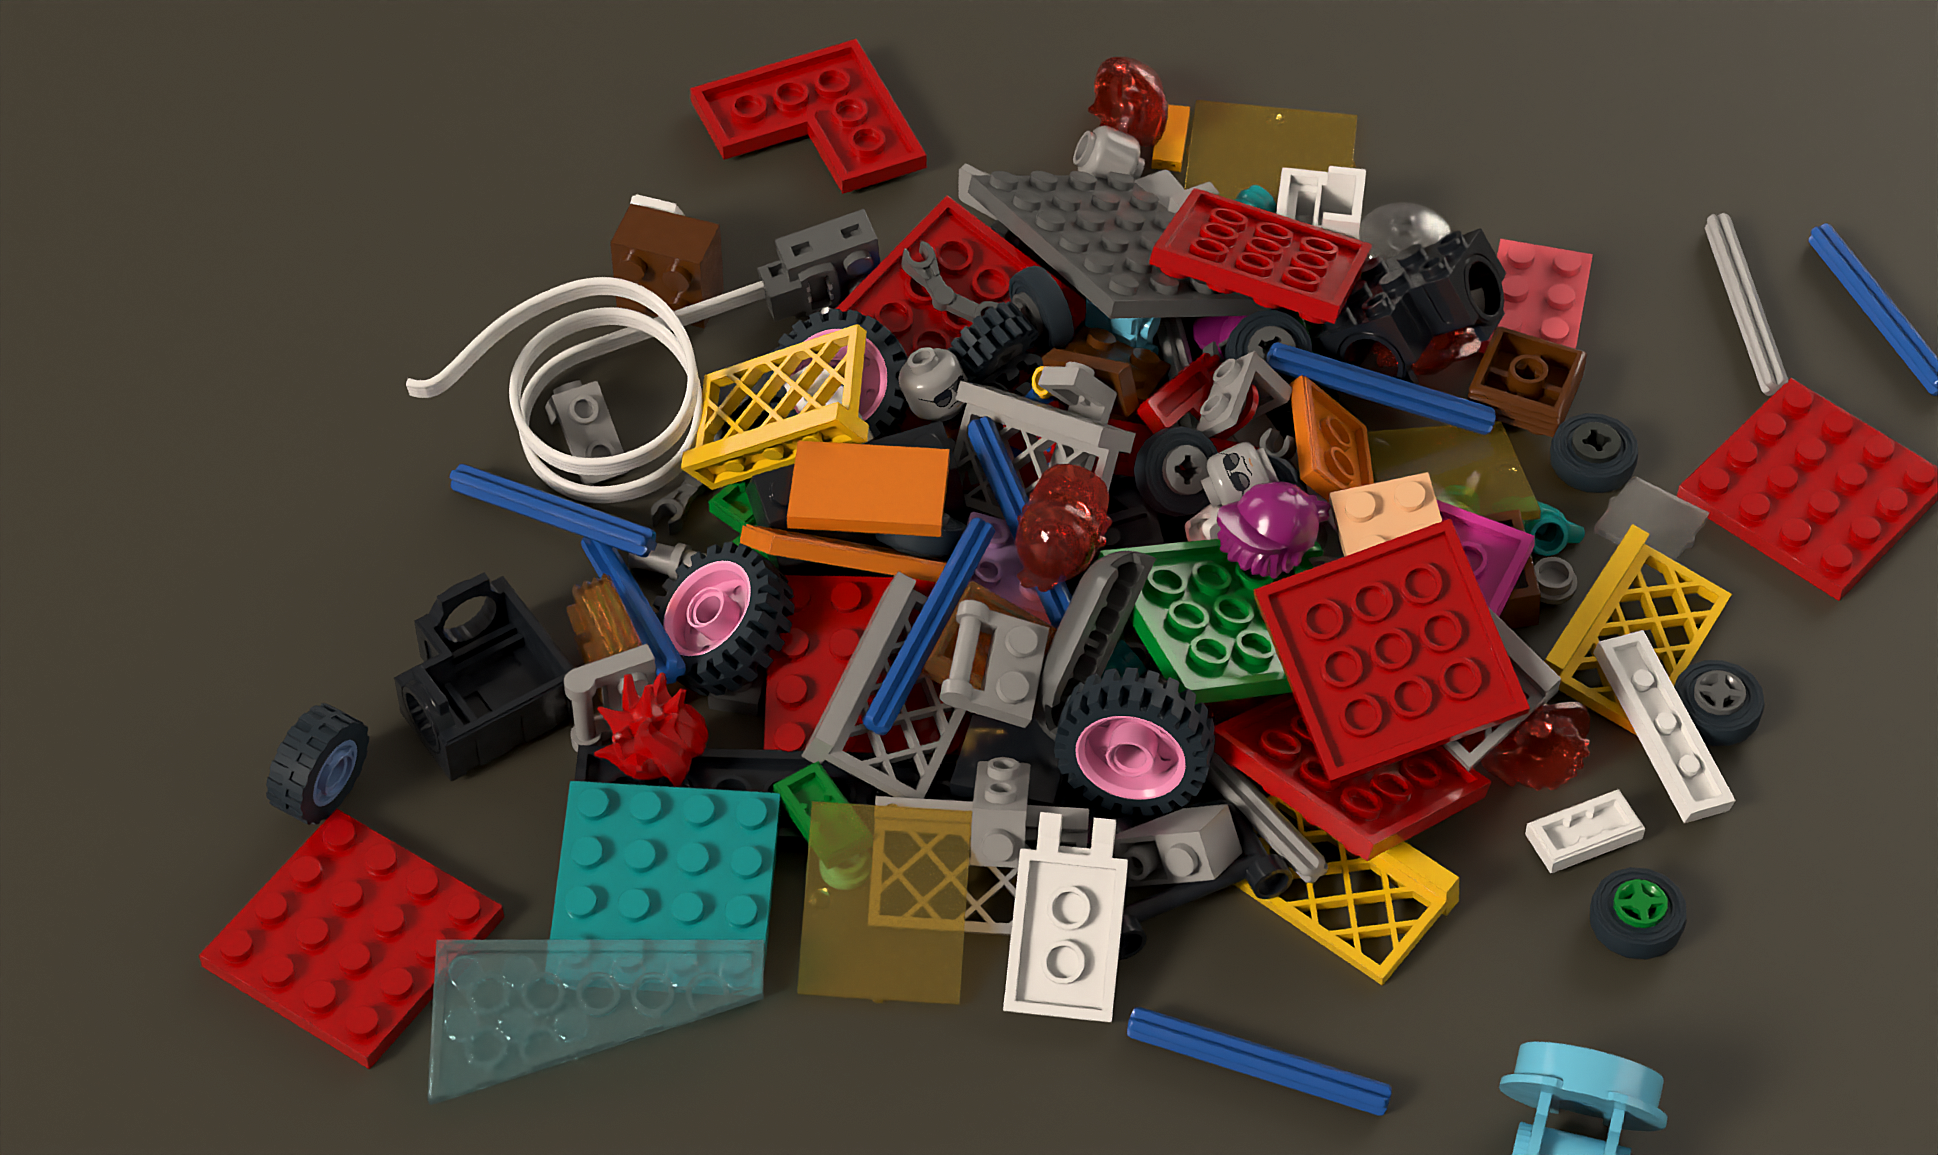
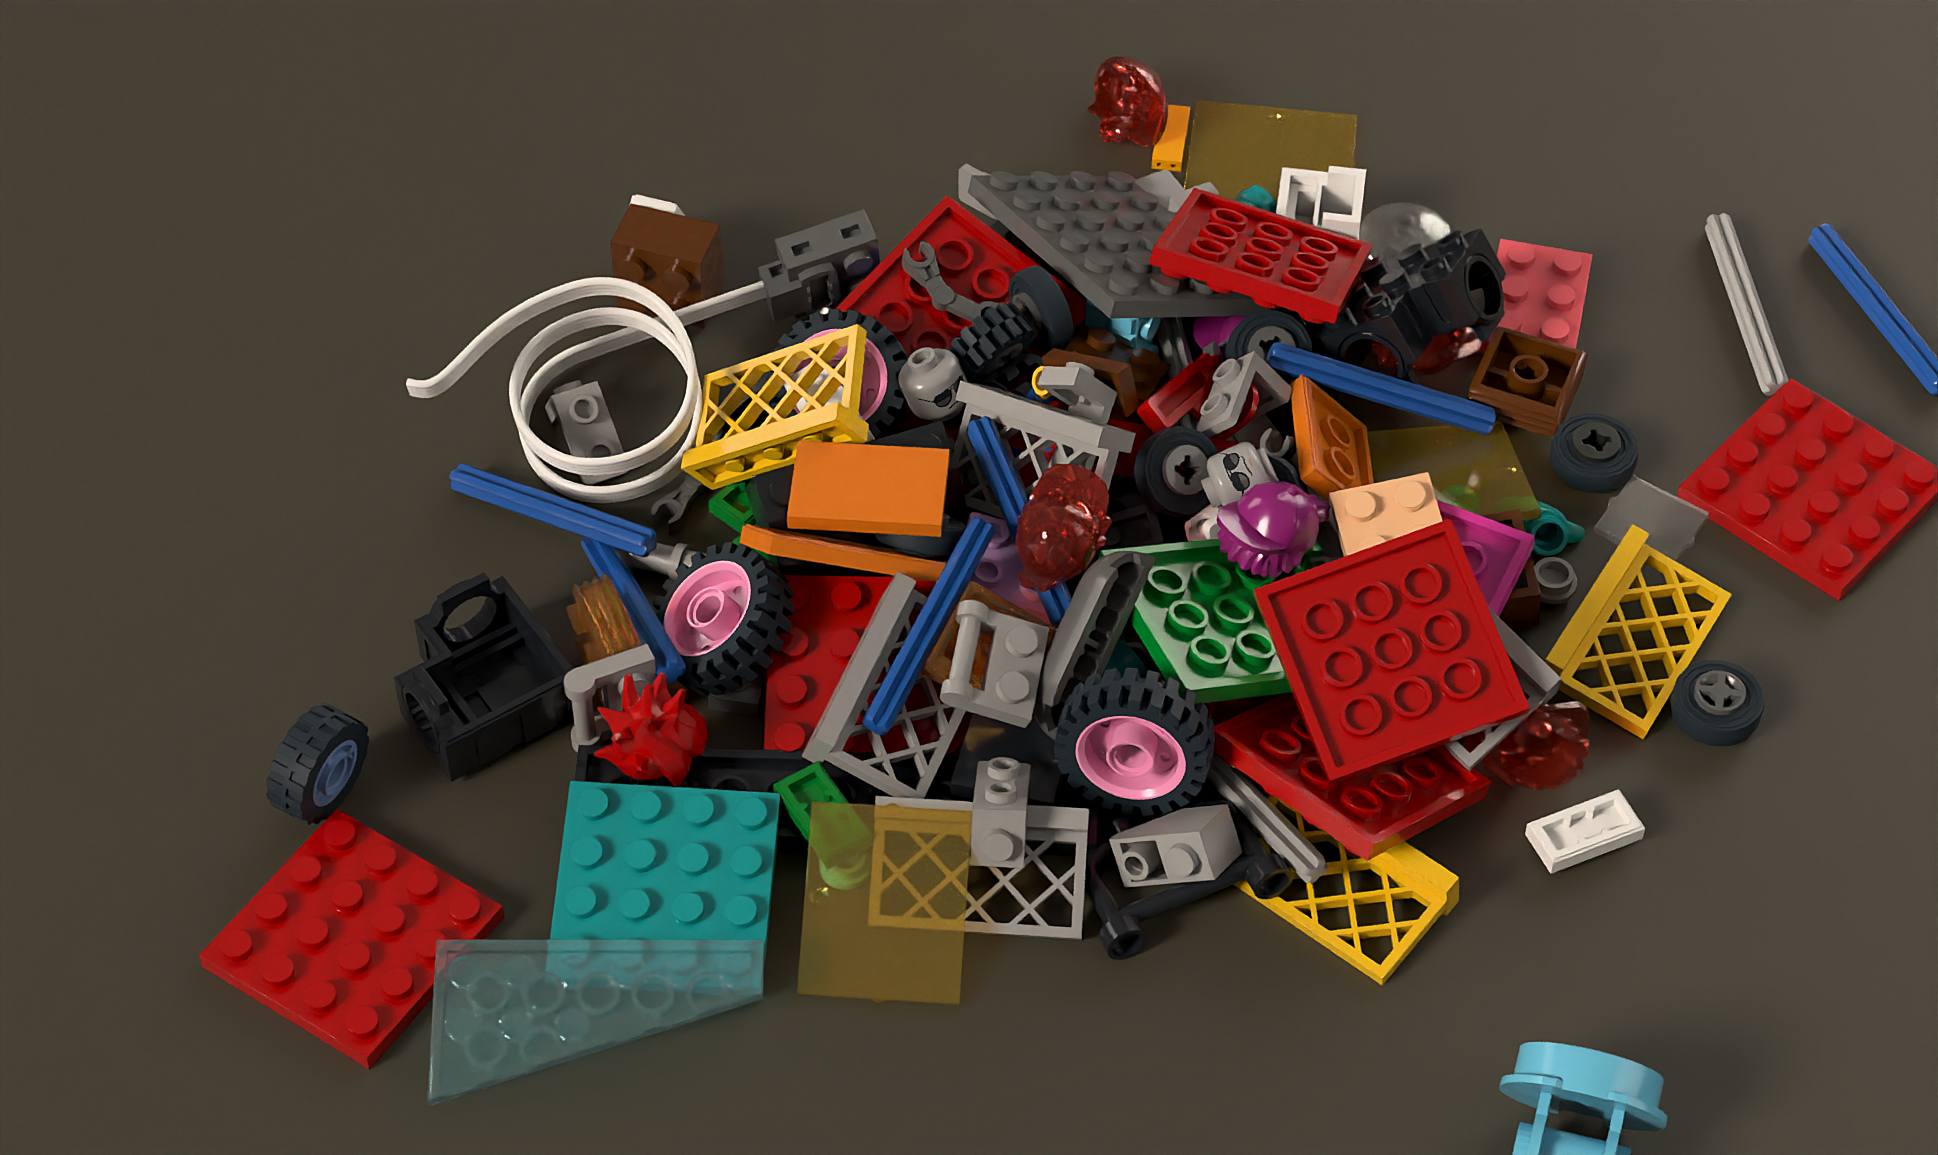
red plate [690,39,927,194] -> none
white tile [1003,812,1128,1023] -> none
light grey head [1073,126,1145,180] -> none
blue axle [1127,1007,1392,1116] -> none
black wheel [1590,867,1687,960] -> none
white plate [1593,630,1736,824] -> none

